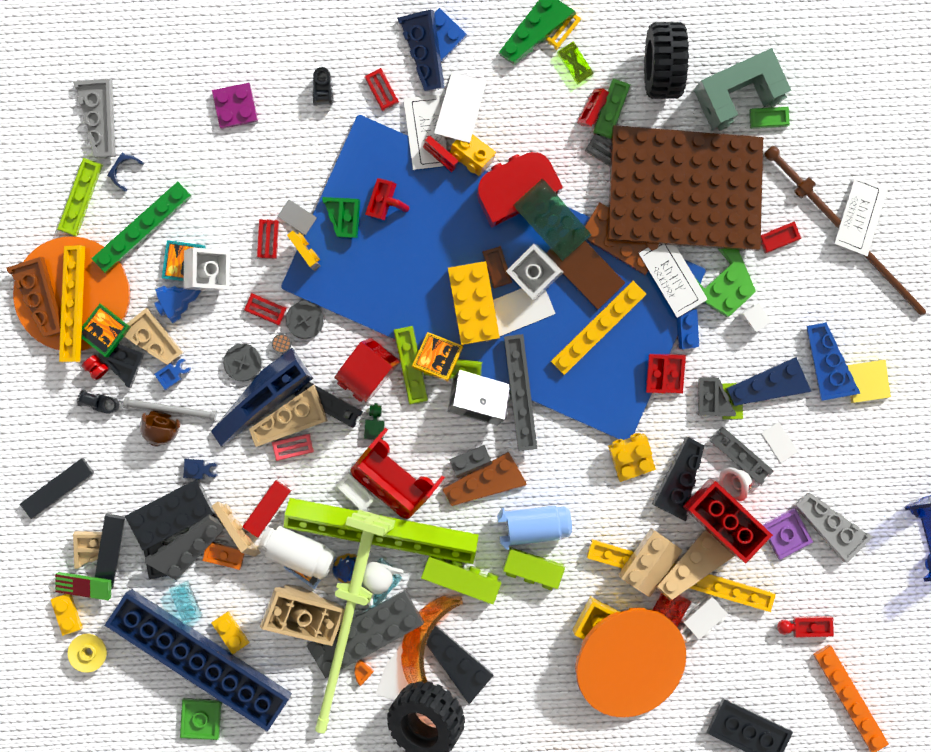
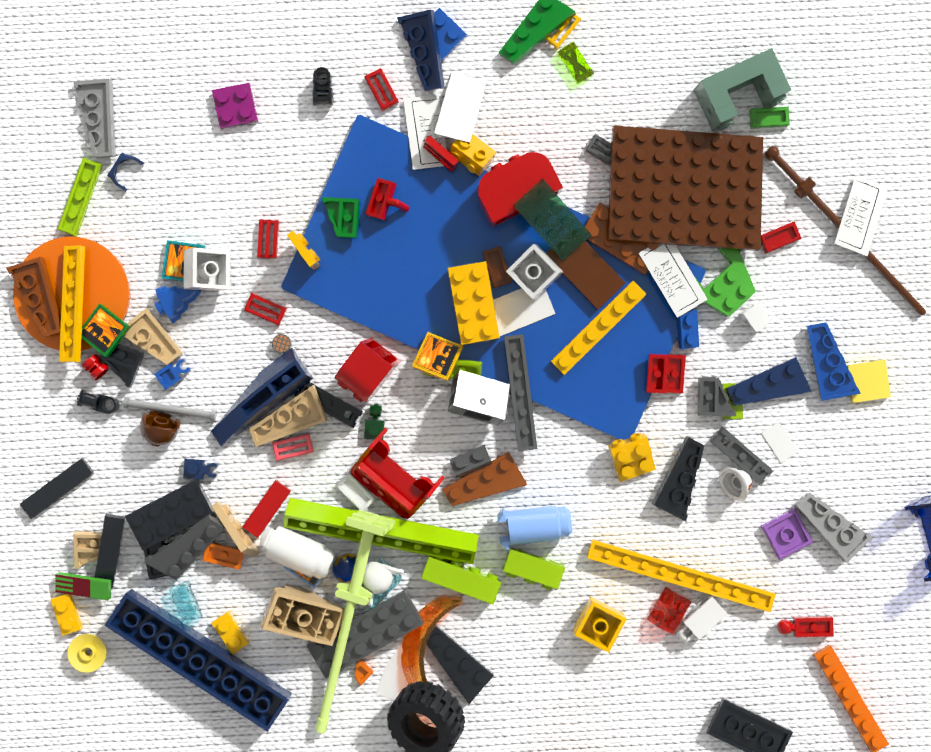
green plate [91,181,192,274] -> none
bright green tile [180,698,222,740] -> none
dark grey tile [223,344,263,382] -> none
light grey sticker [277,199,317,235] -> none
dark grey tile [286,301,324,339] -> none
lime tile [394,326,428,405] -> none
orange tile [575,608,686,717] -> none
red plate [577,88,609,127] -> none
bright green tile [593,78,631,139] -> none
tan slope [618,528,683,597] -> none
black tyre [644,22,689,99] -> none
tan wing [656,530,734,600] -> none
red brick [683,478,773,564] -> none

